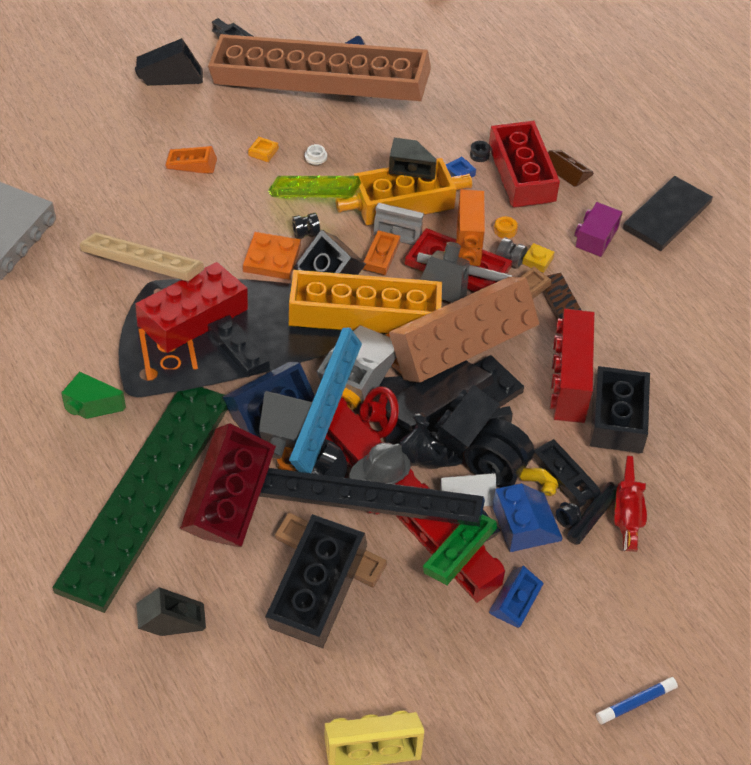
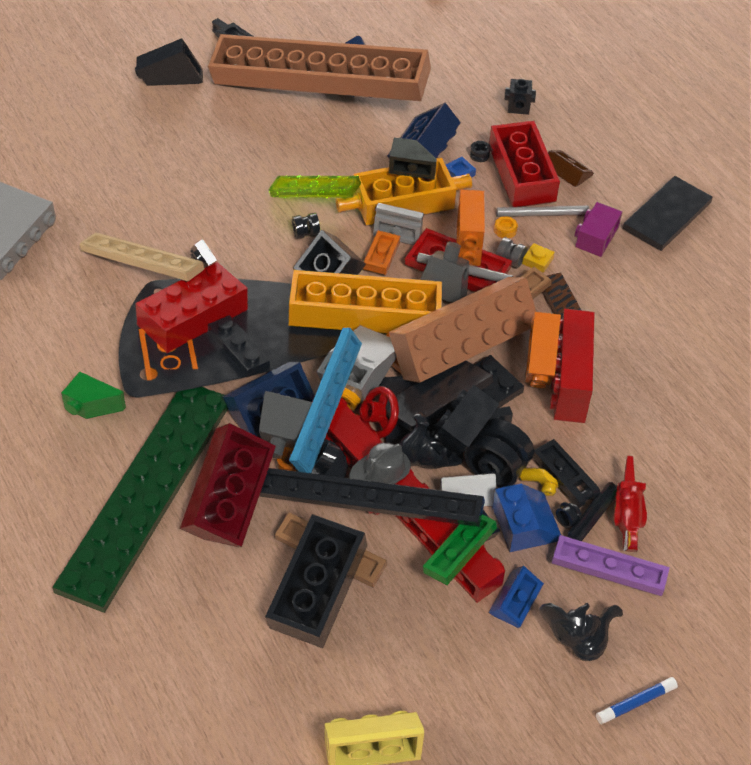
pearl dark grey slope [136,587,206,636] -> none
orange slope [165,146,217,174] -> none
orange plate [243,232,301,280] -> none
light orange tile [248,136,279,162] -> none
white plate [305,144,327,165] -> none
black brick [590,366,650,453] -> none
none -> hinge [190,239,217,268]
none -> dark blue slope [387,102,461,159]
none -> light grey bar [496,206,589,217]
none -> black brick [504,79,536,115]
none -> orange window [525,312,561,388]
none -> black piece [539,603,623,662]
none -> medium lavender plate [552,535,670,596]

